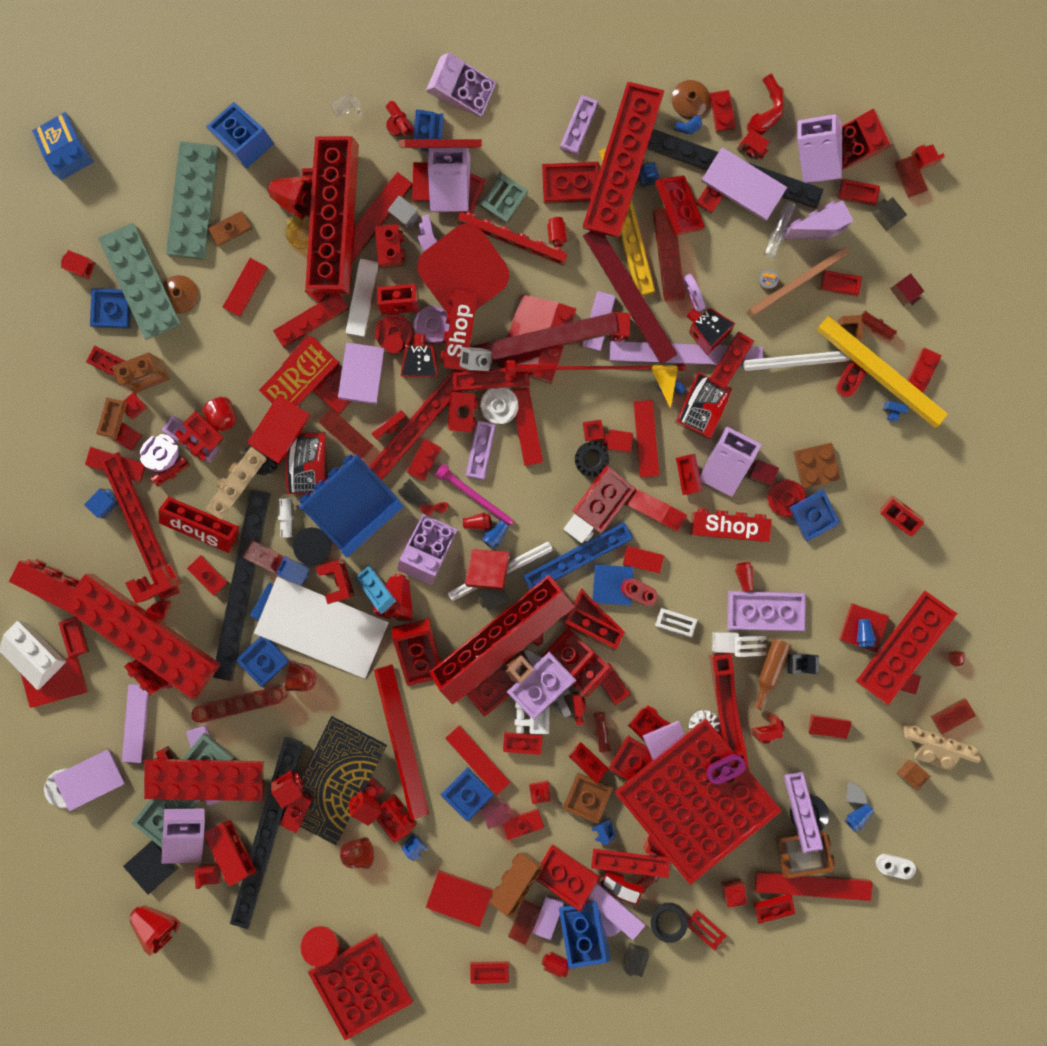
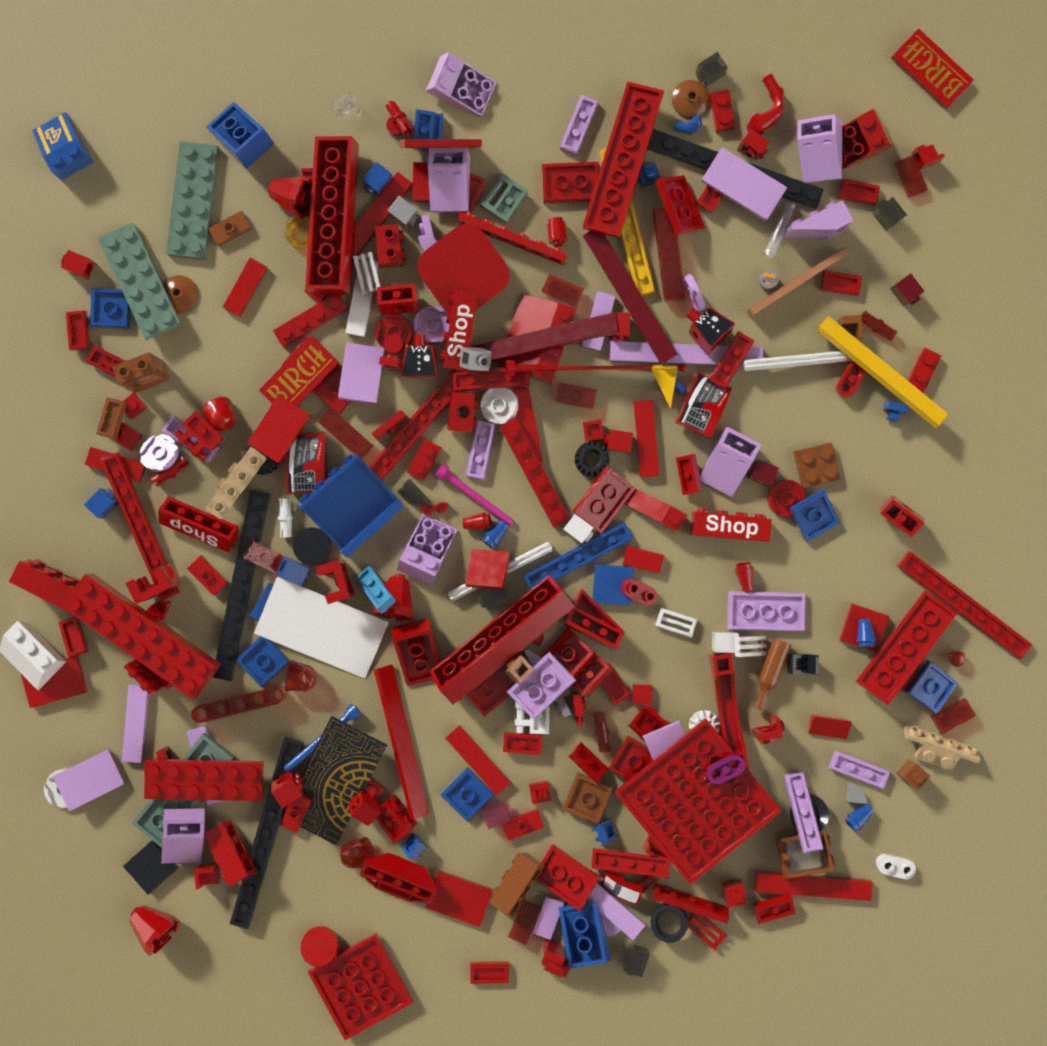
none -> red plate [66,310,90,351]
none -> blue piece [284,704,362,772]
none -> white tile [353,252,381,295]
none -> red wedge [359,853,438,904]
none -> blue brick [362,161,393,196]
none -> red plate [379,354,403,372]
none -> red plate [499,418,570,528]
none -> clear red plate [541,273,584,307]
none -> red tile [543,939,565,965]
none -> clear red plate [556,383,597,409]
none -> red tile [632,684,652,705]
none -> red tile [653,883,730,924]
none -> clear smoke brick [696,52,728,87]
none -> lavender tile [828,750,891,789]
none -> red tile [891,28,974,109]
none -> red tile [897,551,1033,660]
none -> blue tile [906,660,958,714]

